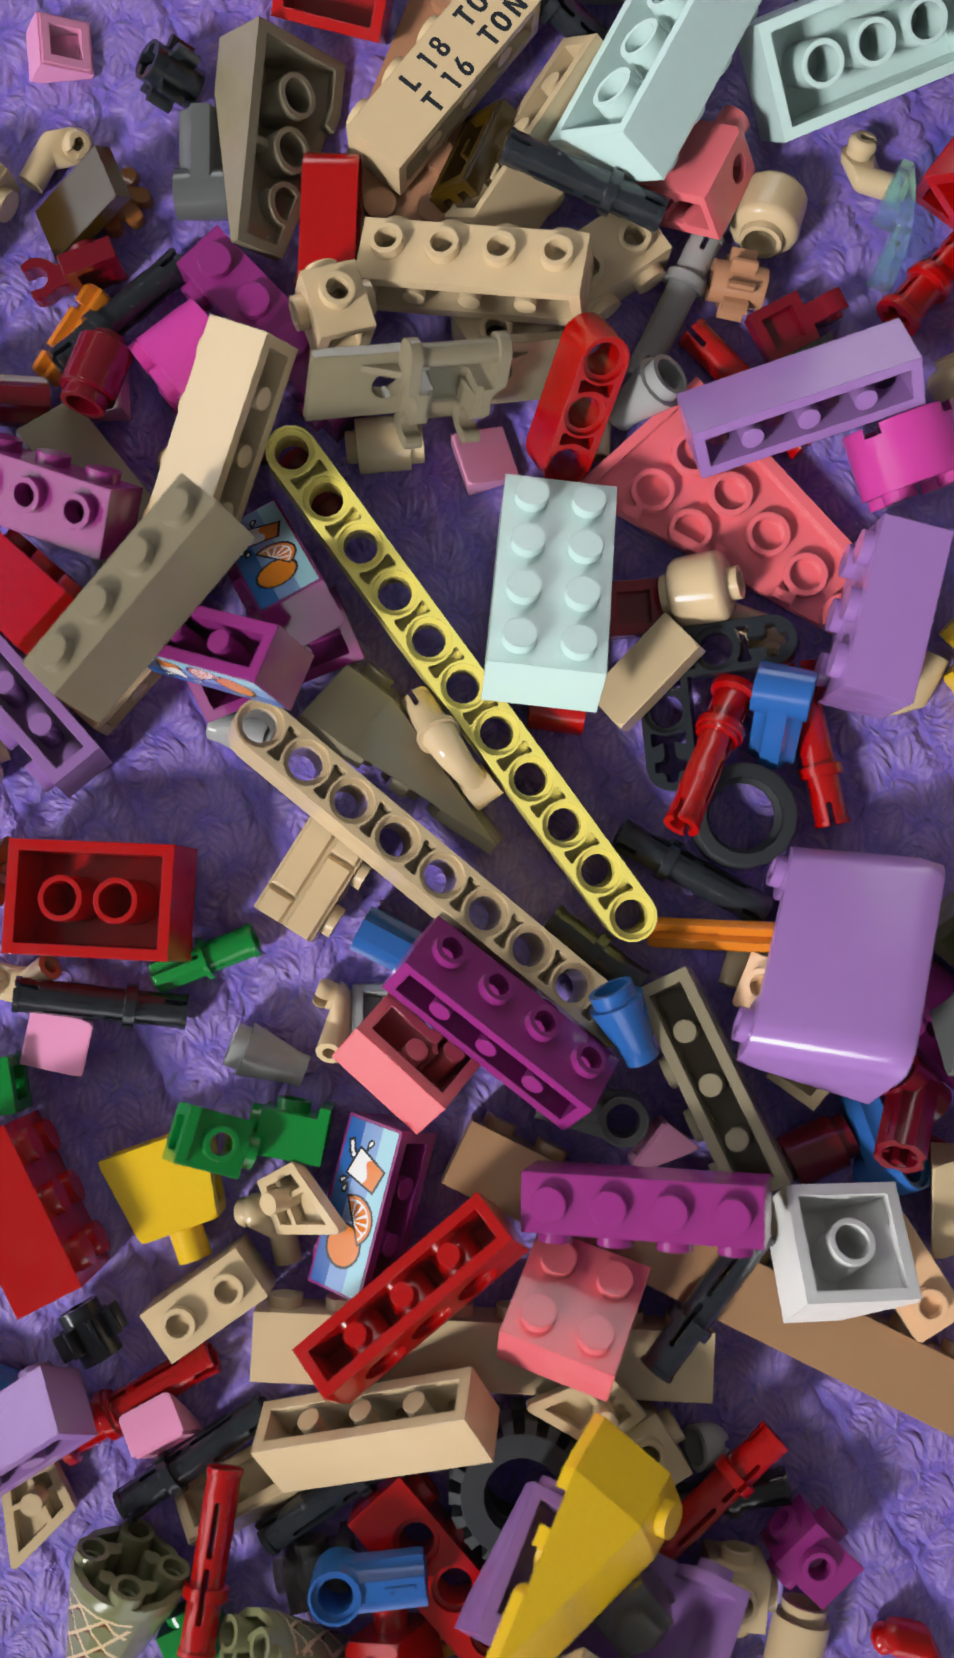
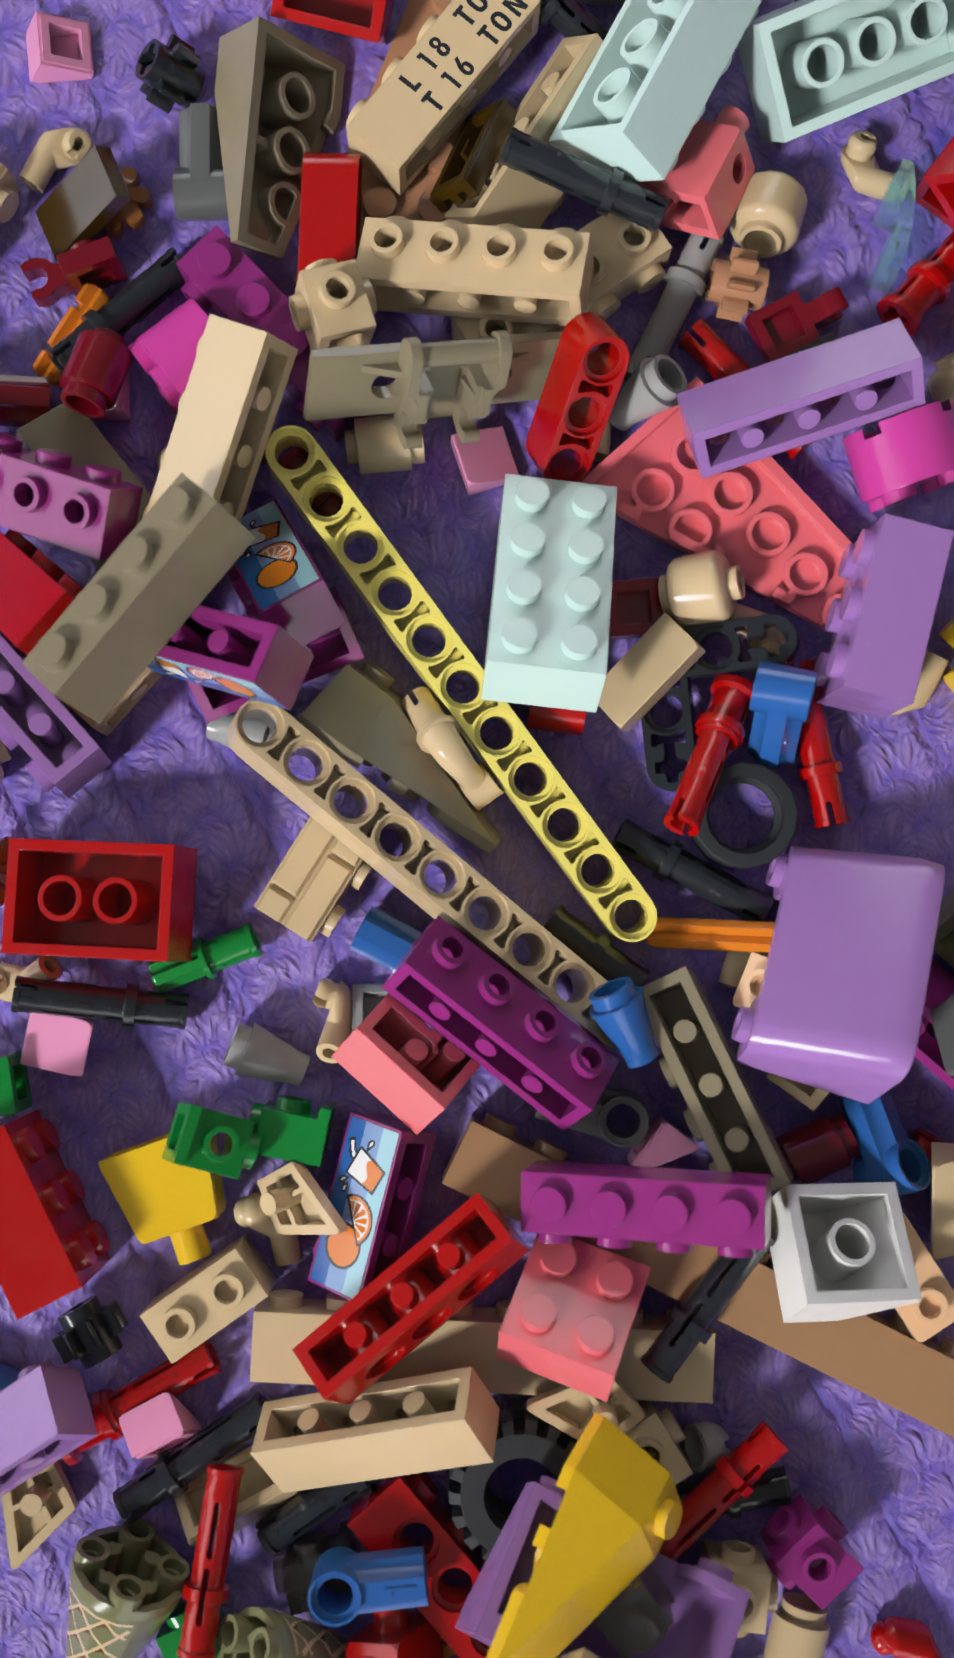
dark red piece [873,1053,952,1174] -> none

